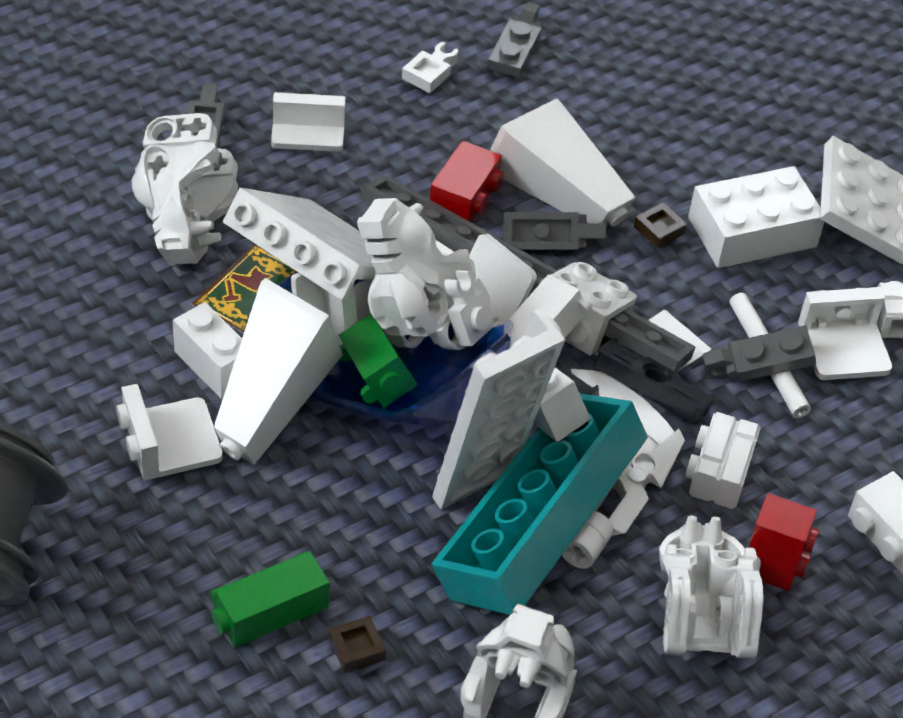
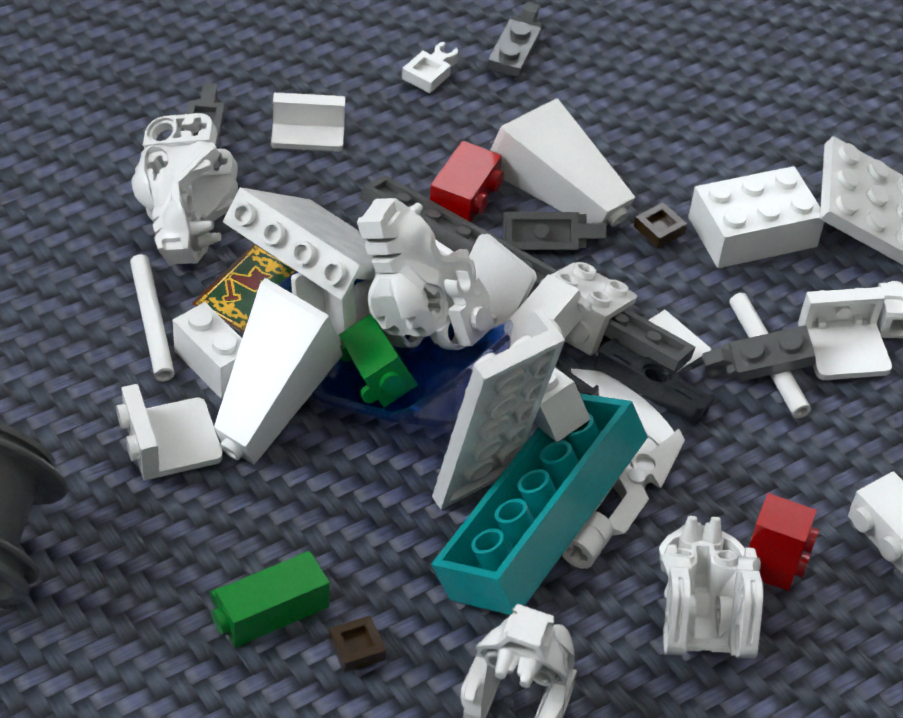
white brick [685,412,760,509] -> none
none -> white piece [130,254,174,382]

